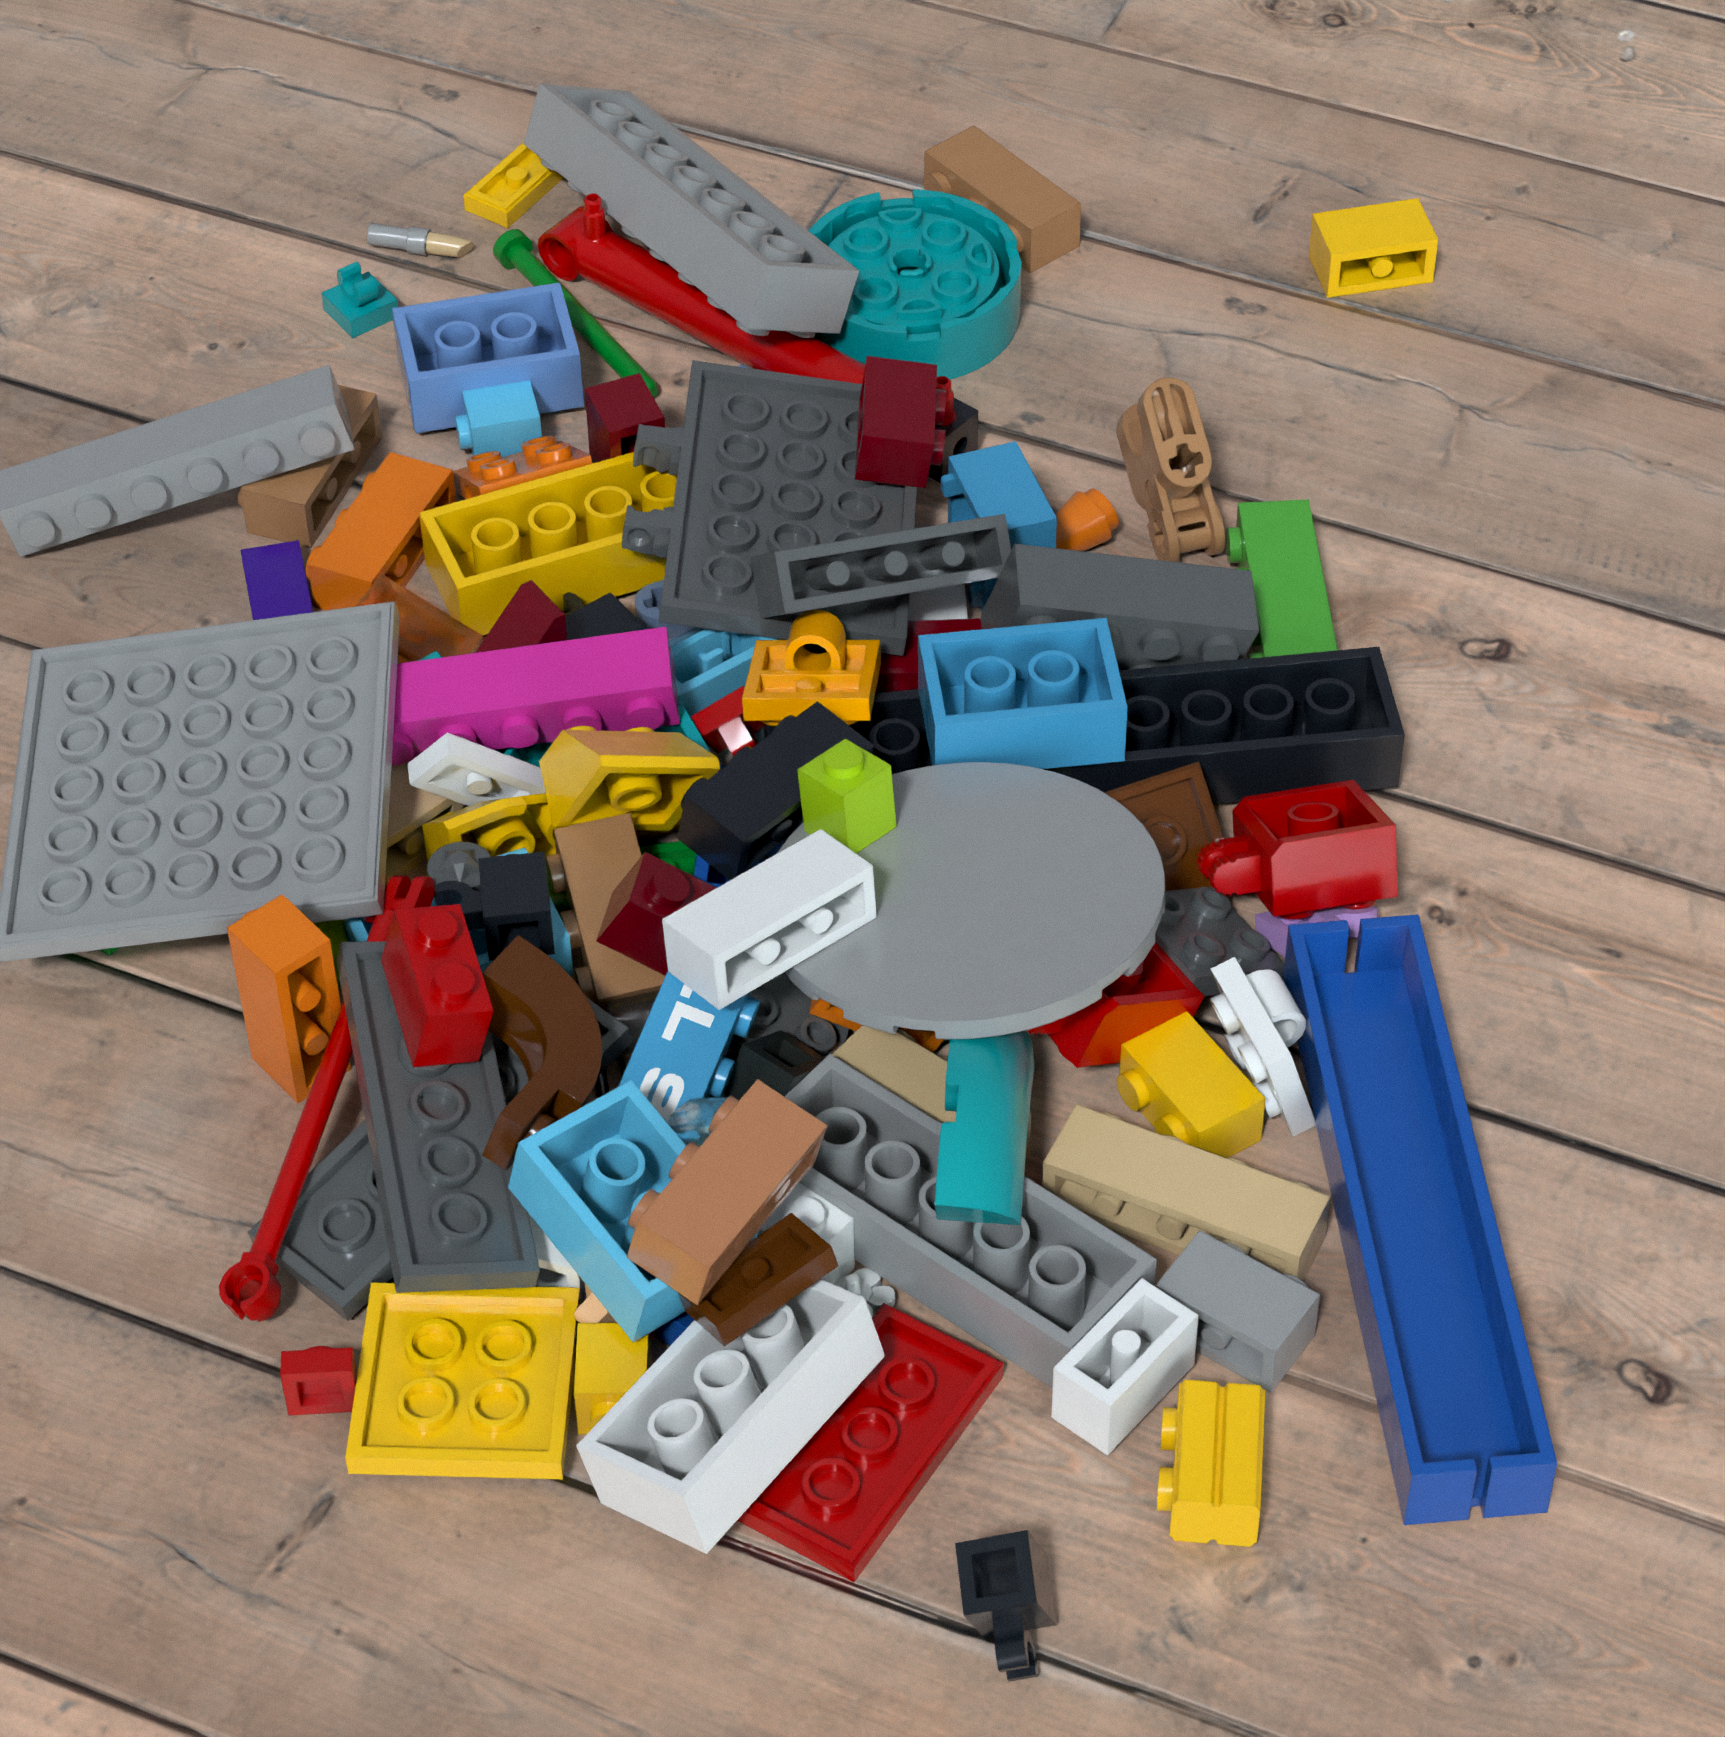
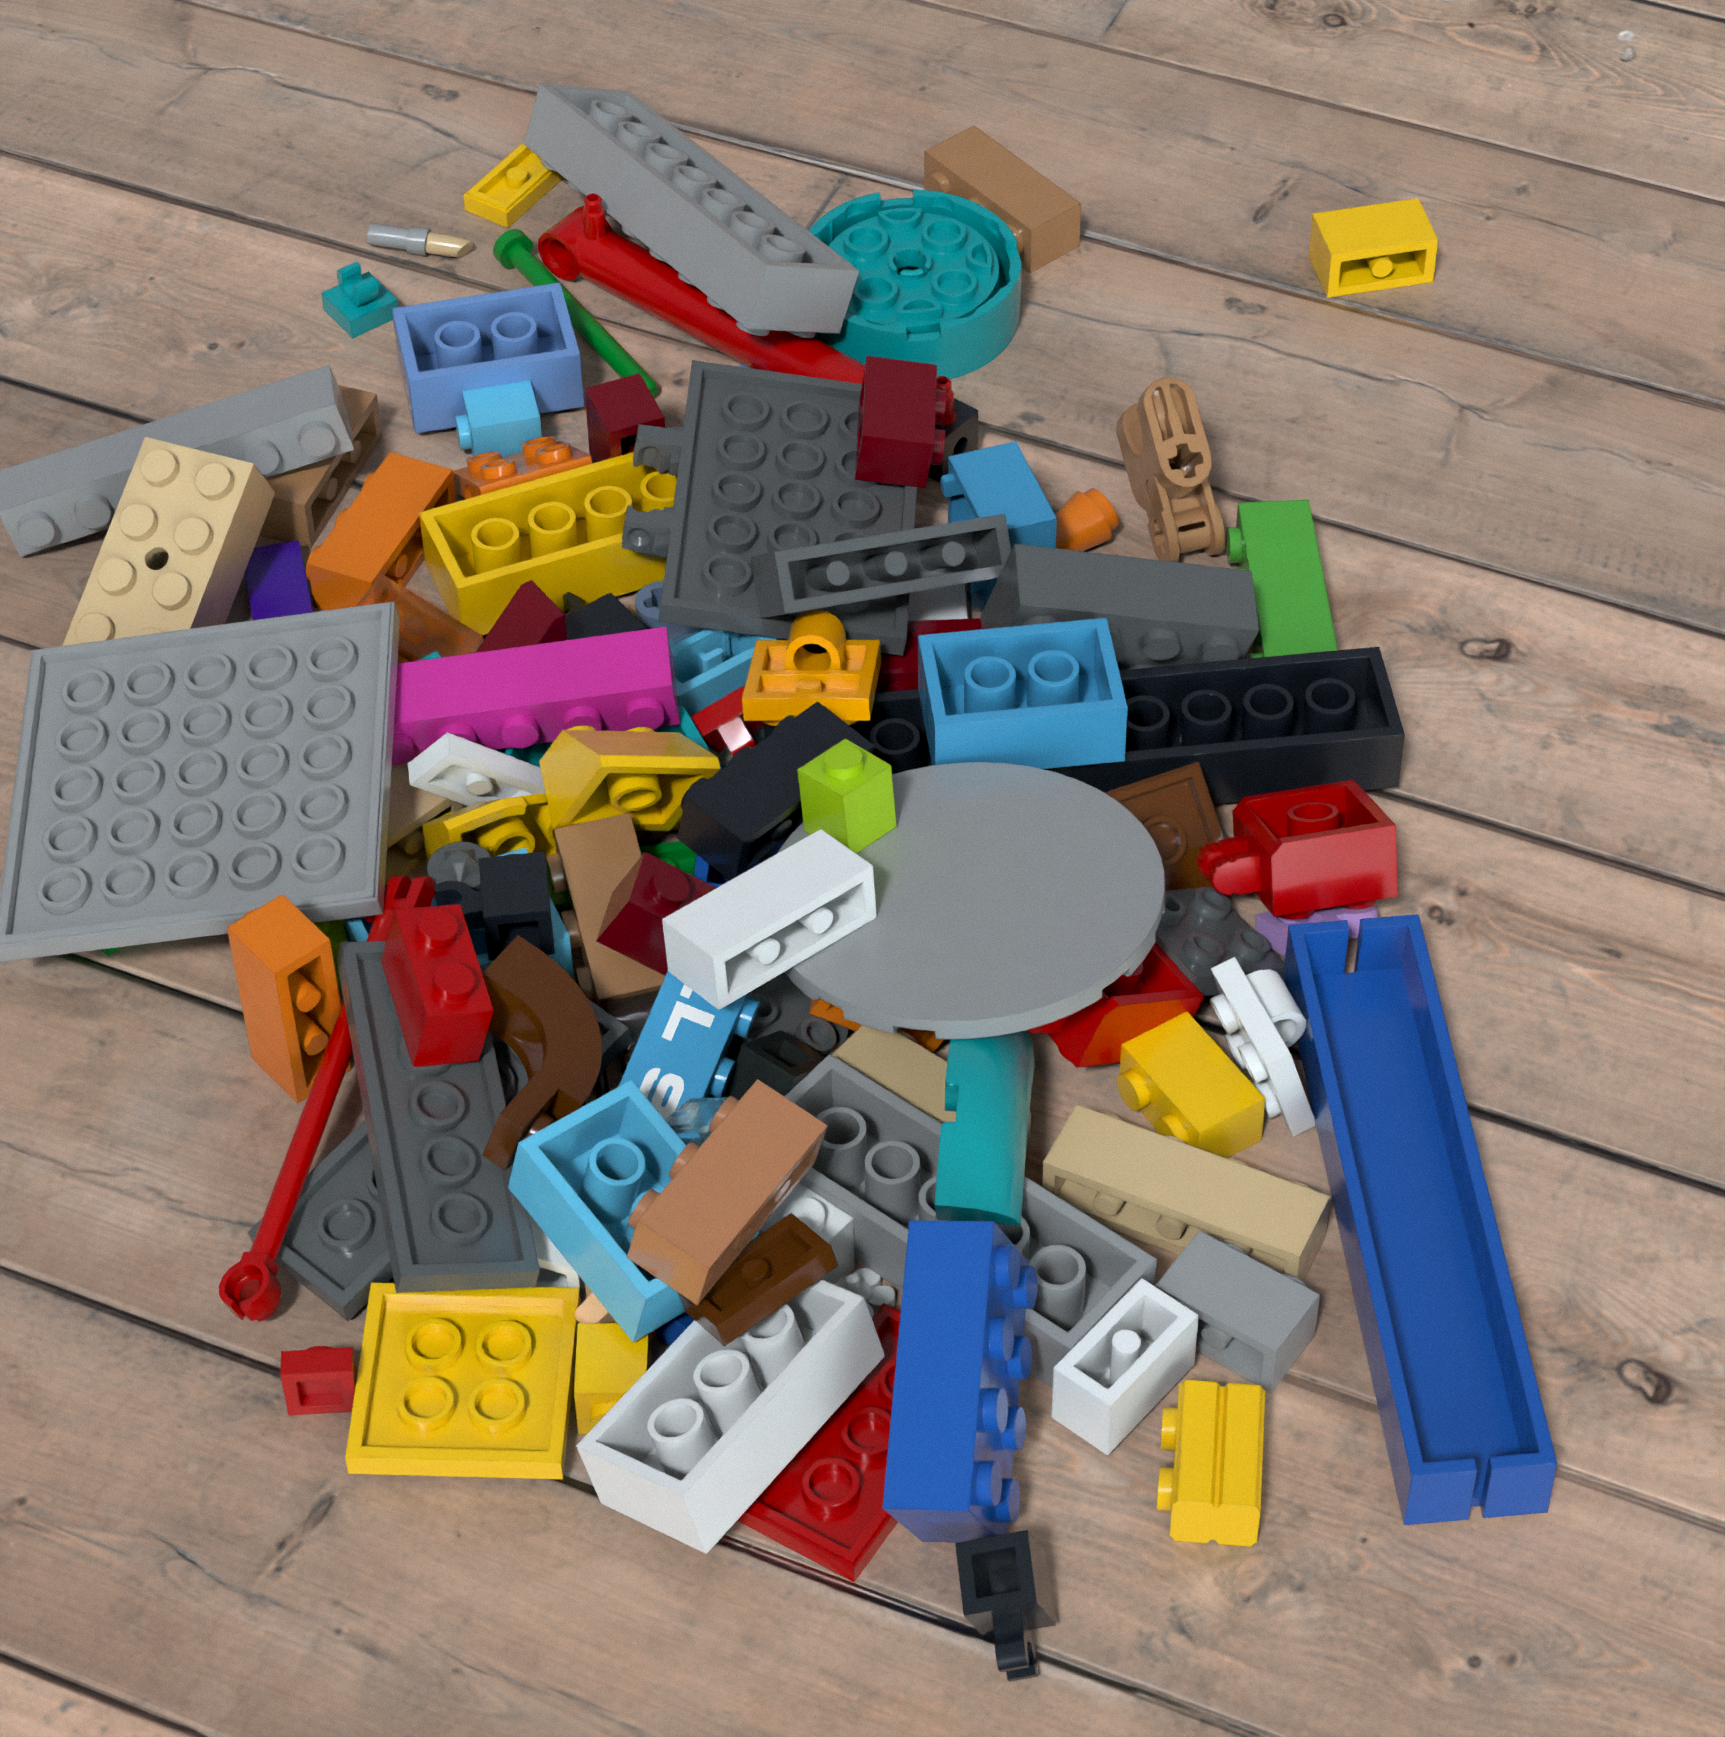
none -> tan brick [62,437,275,646]
none -> blue brick [882,1220,1037,1543]

